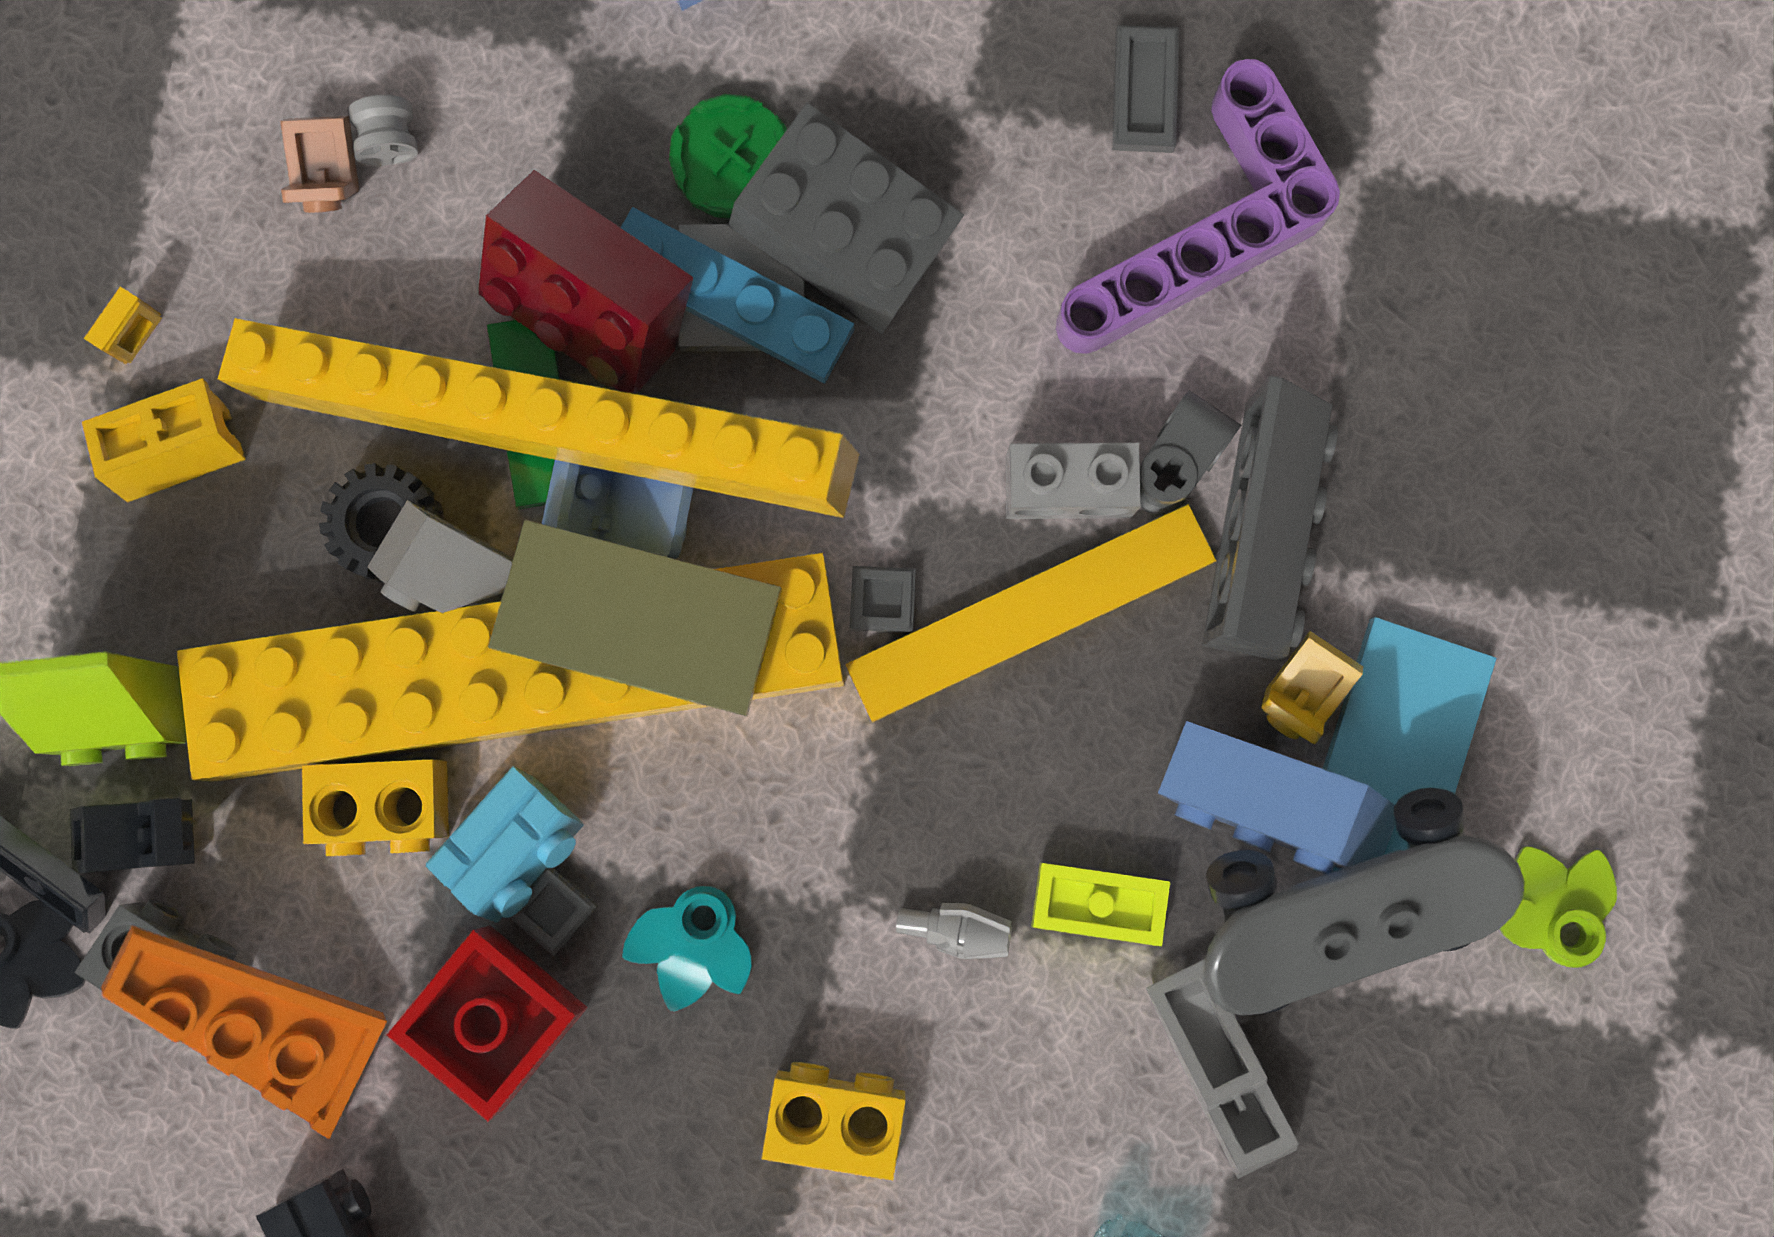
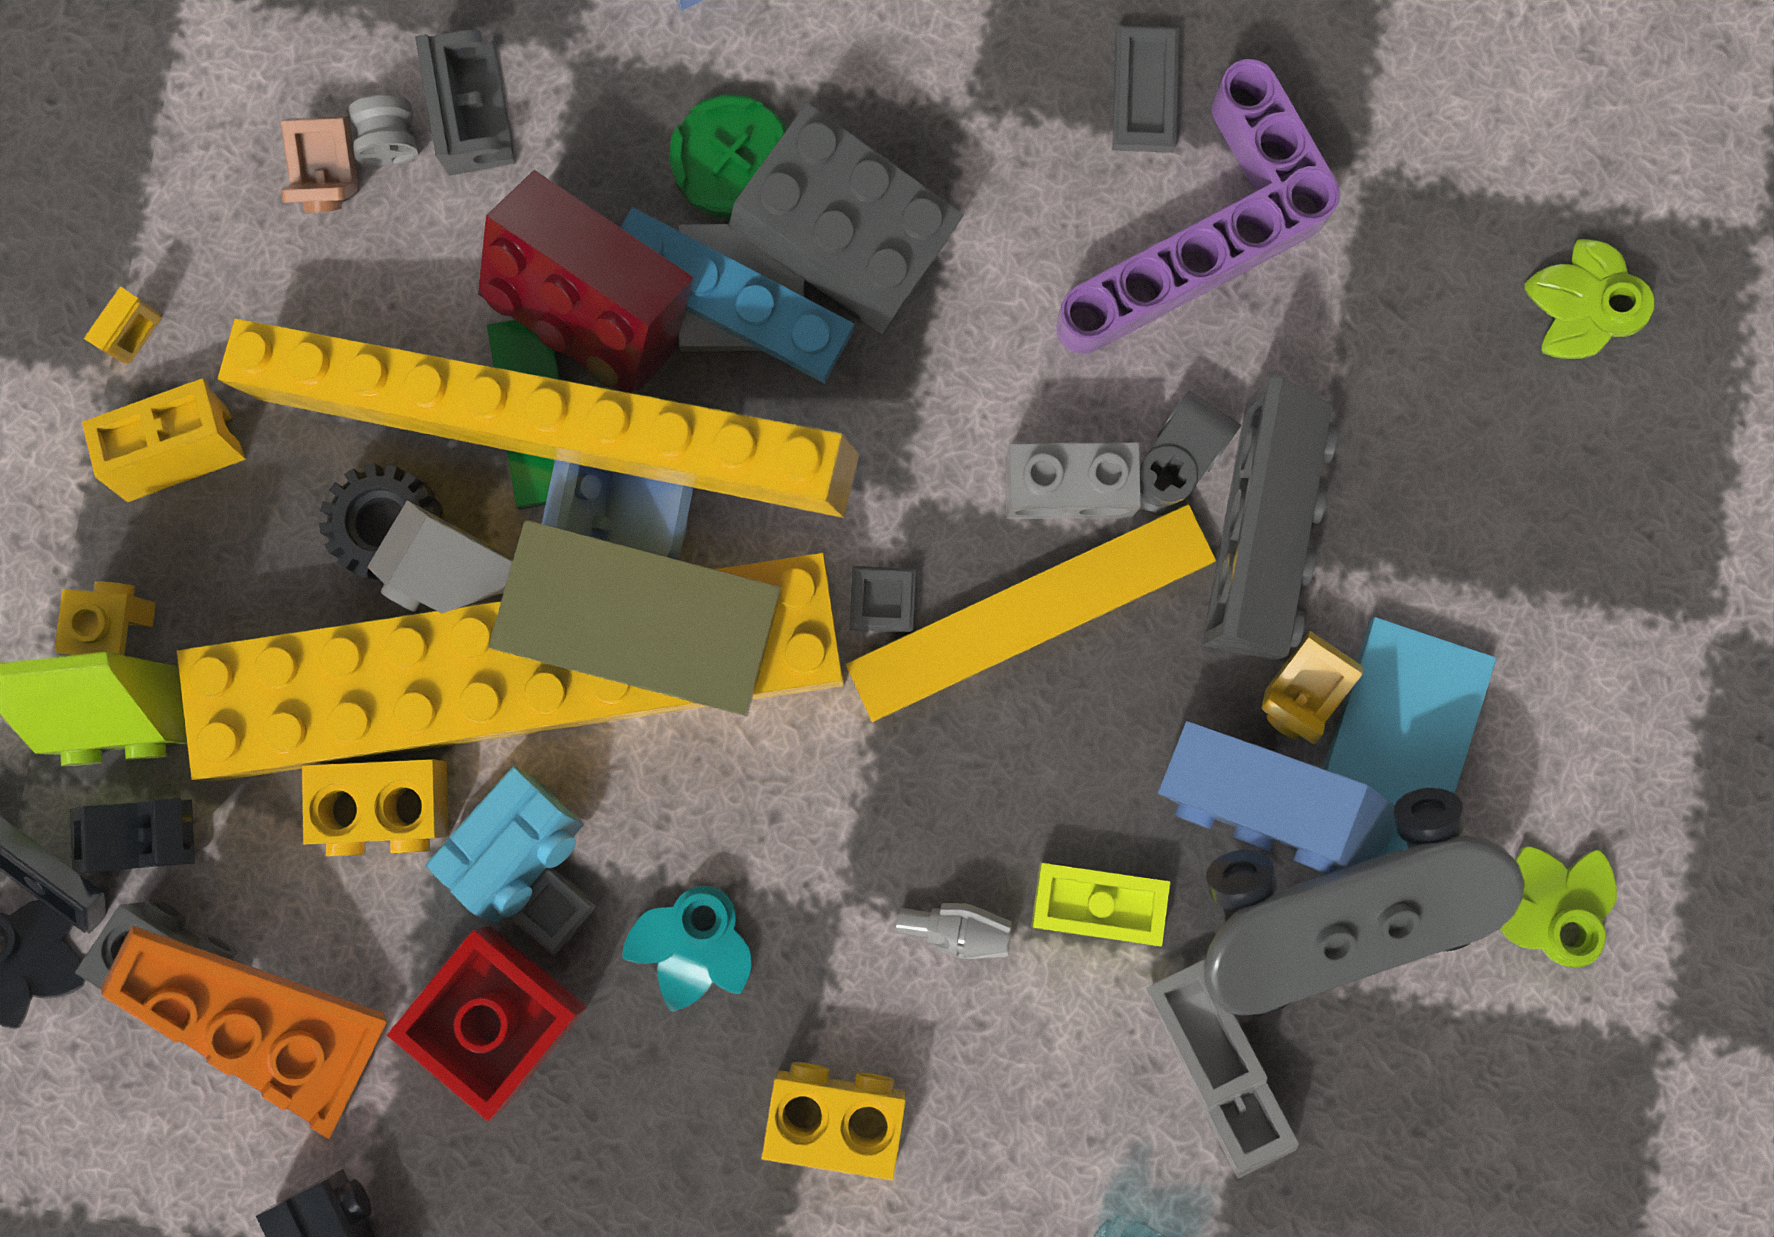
none -> yellow bracket [55,581,156,655]
none -> dark grey hinge [415,30,516,176]
none -> lime plate [1524,239,1655,359]

